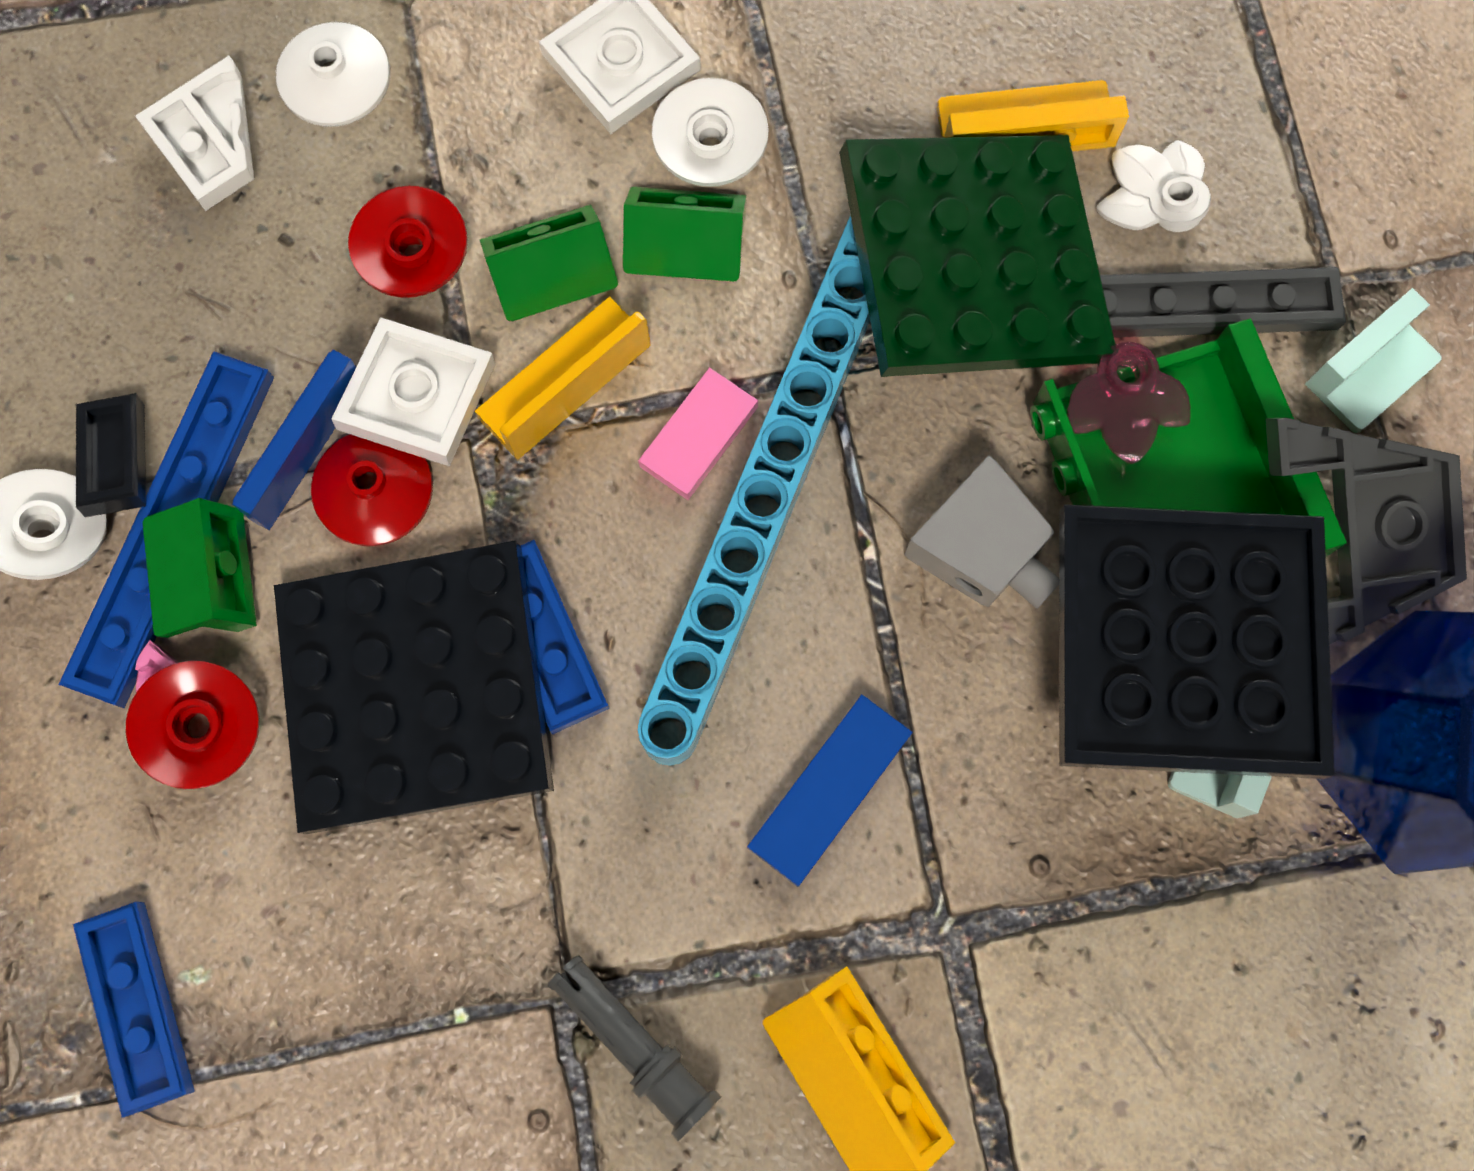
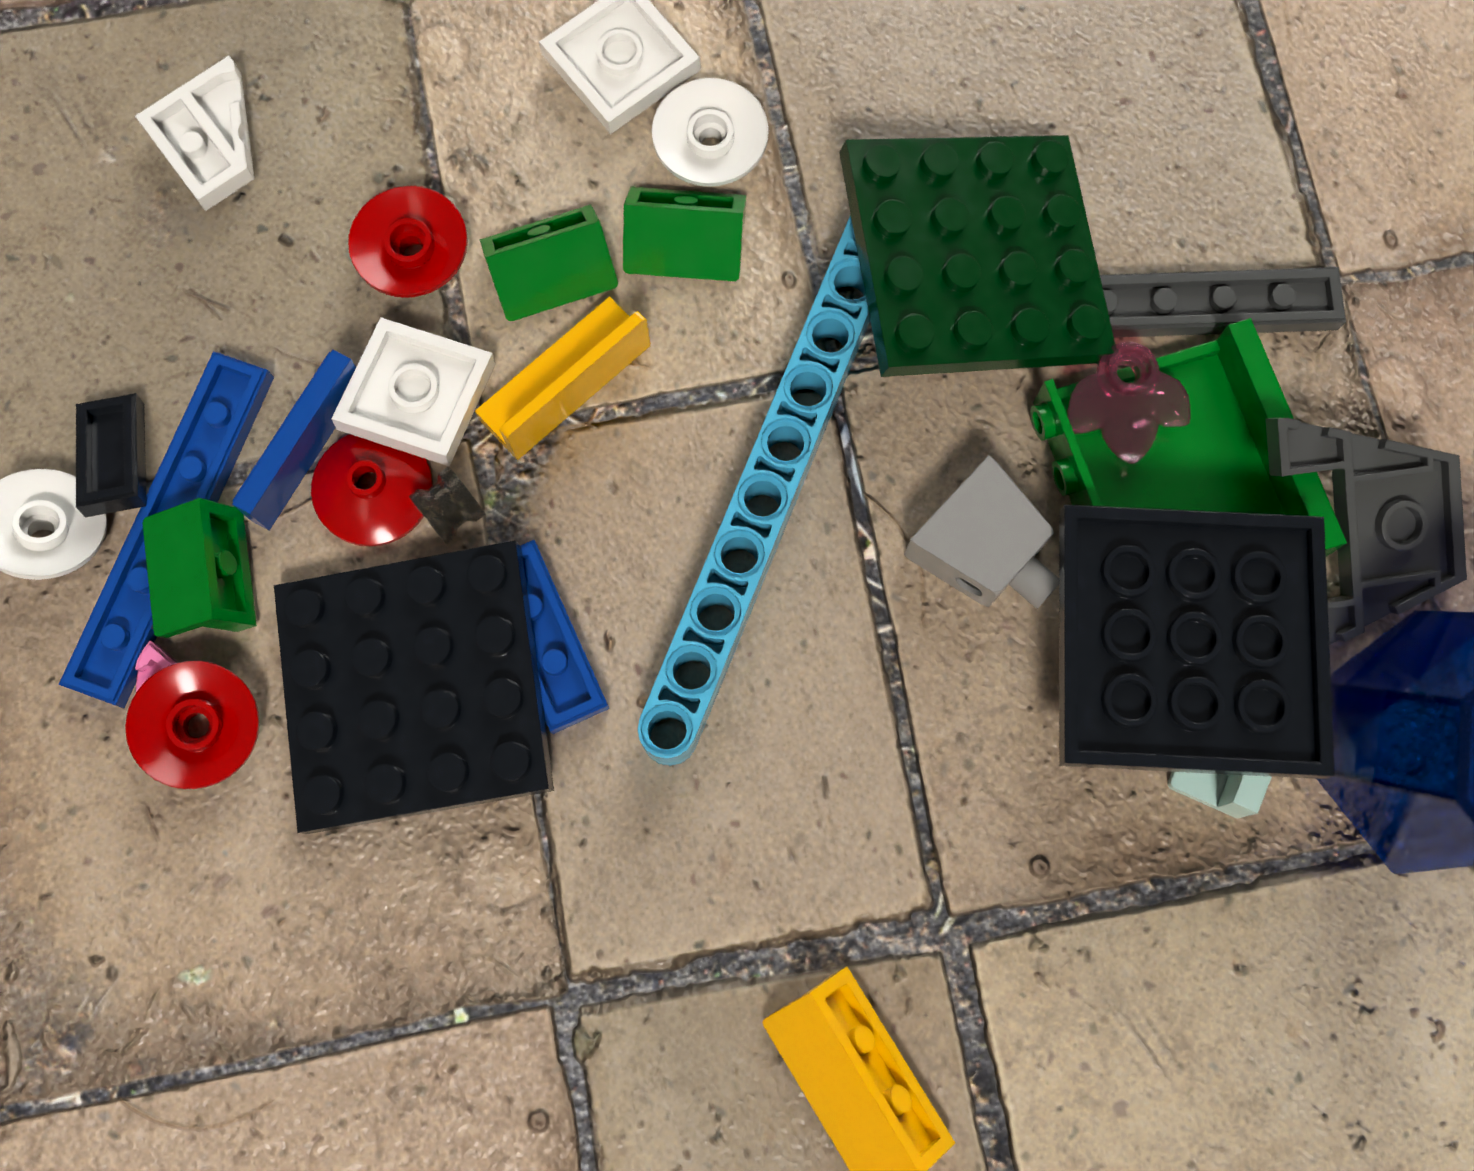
blue tile [73,902,195,1118] -> none
white dish [276,22,390,127] -> none
dark grey pin [548,955,721,1141] -> none
bright pink tile [638,367,758,500] -> none
blue tile [747,694,913,887] -> none
yellow panel [937,80,1129,151] -> none
white plate [1097,140,1211,232] -> none
light aqua panel [1305,288,1442,433] -> none
none -> clear smoke wheel [408,466,486,545]

